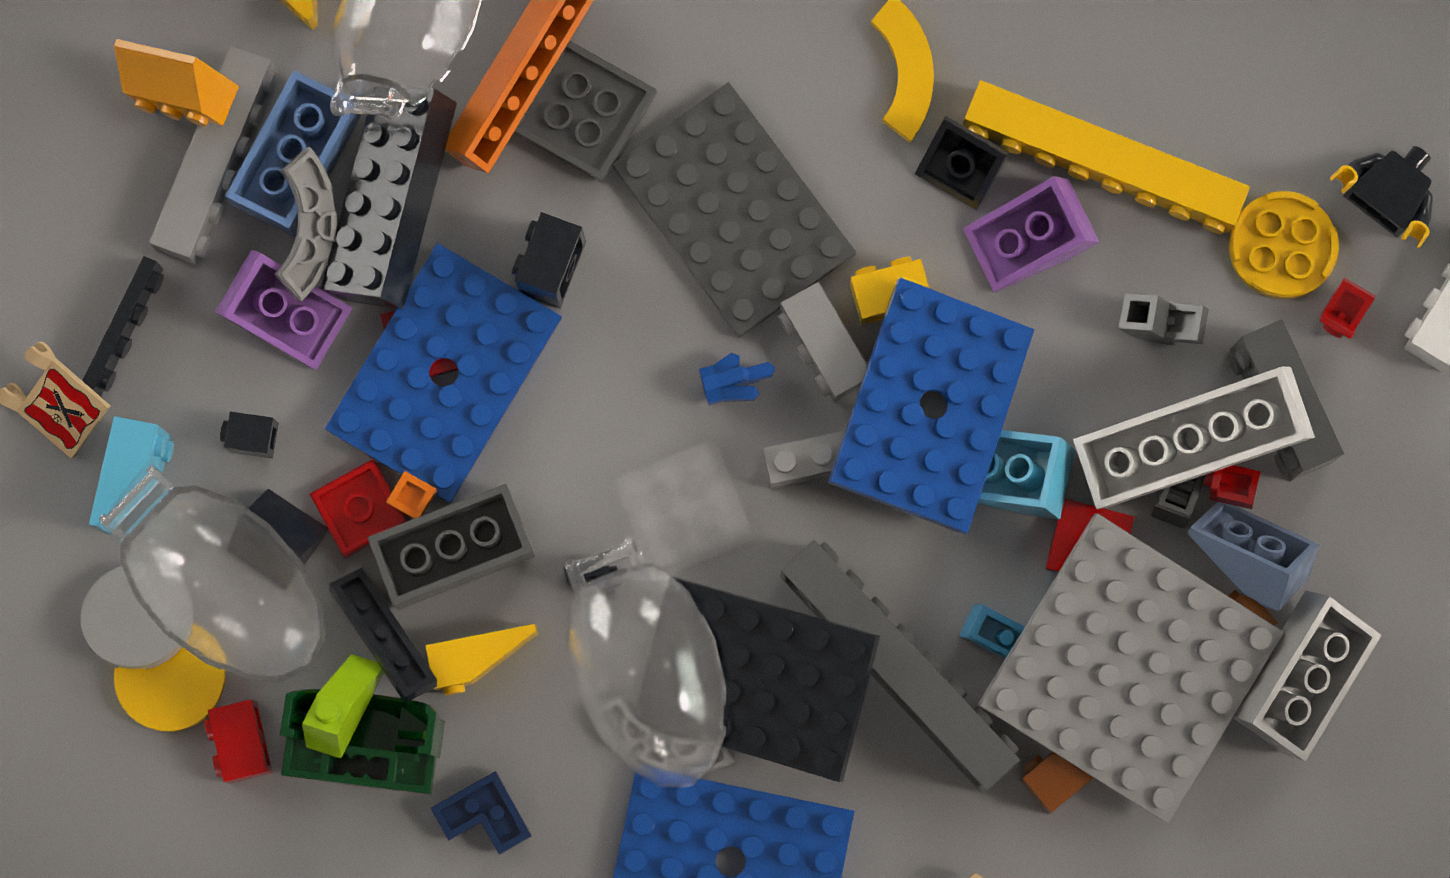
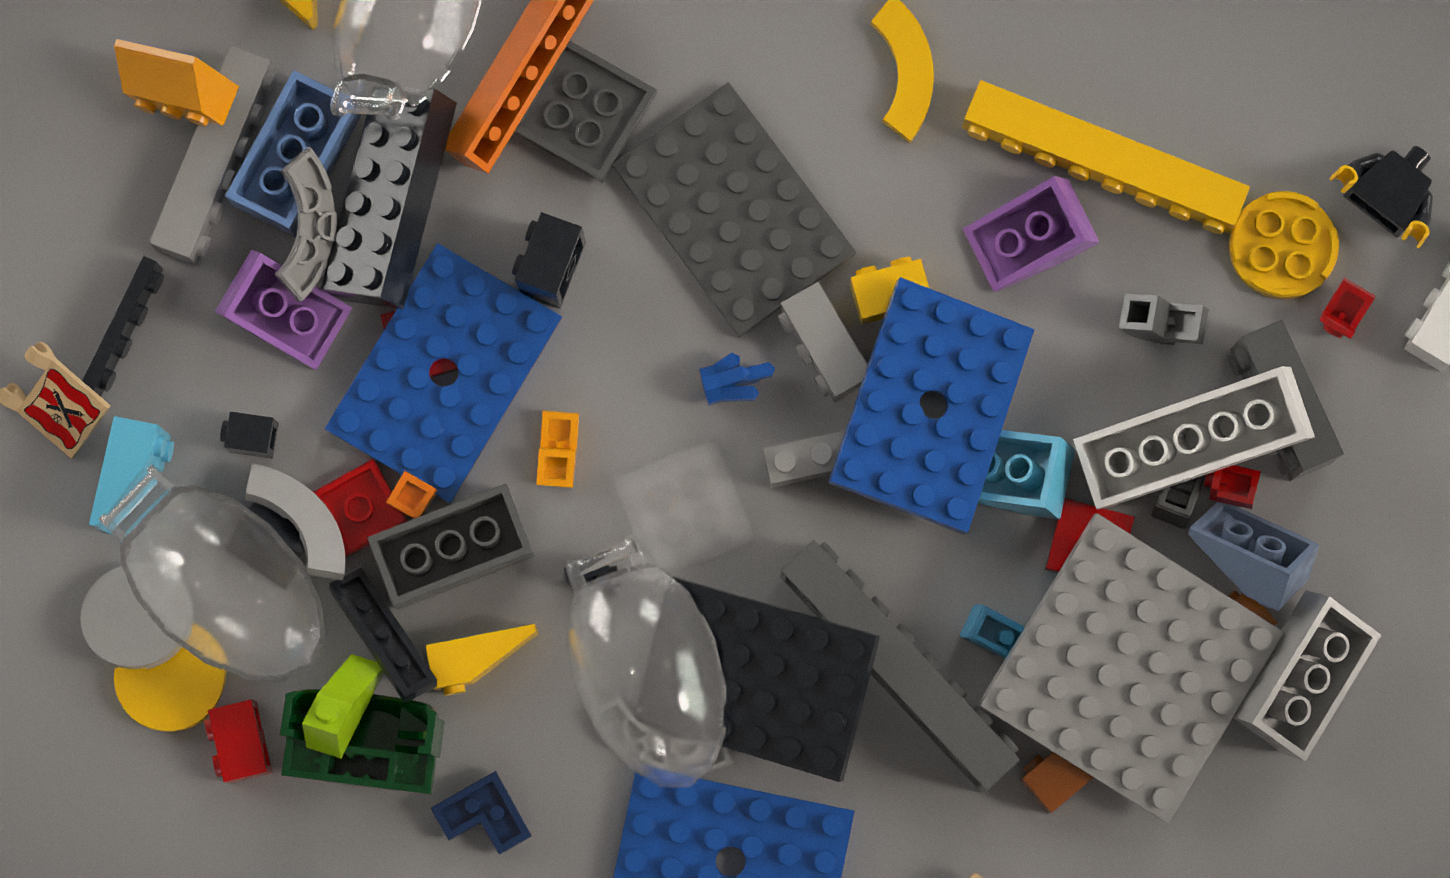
black slope [915,116,1009,210] -> none
none -> light grey tile [245,463,345,581]
none -> light orange slope [536,410,580,488]

